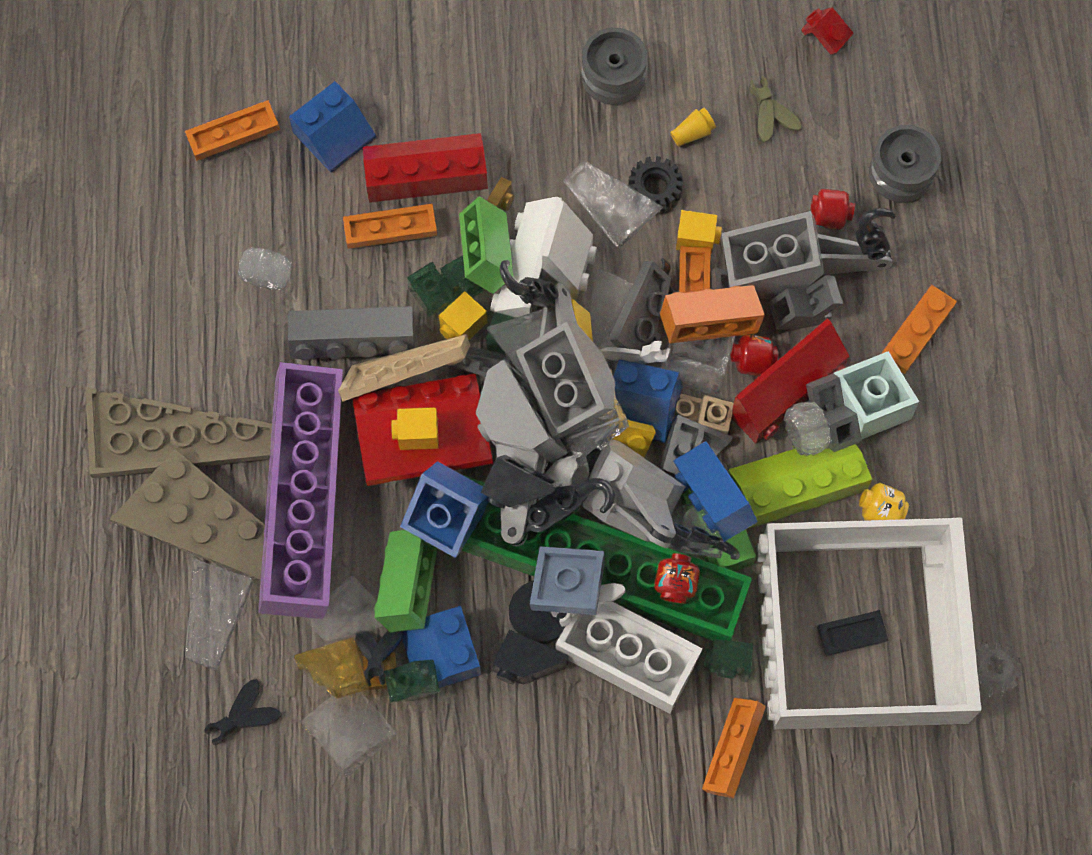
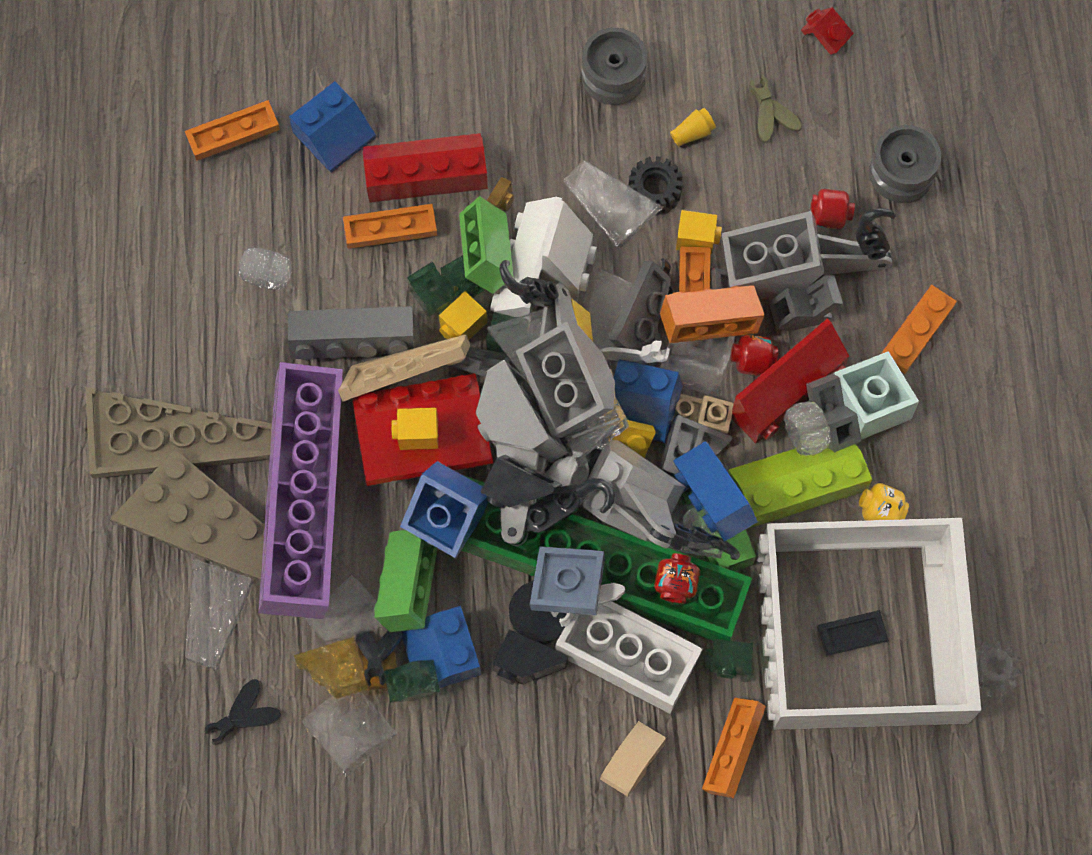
none -> tan slope [600,721,666,797]

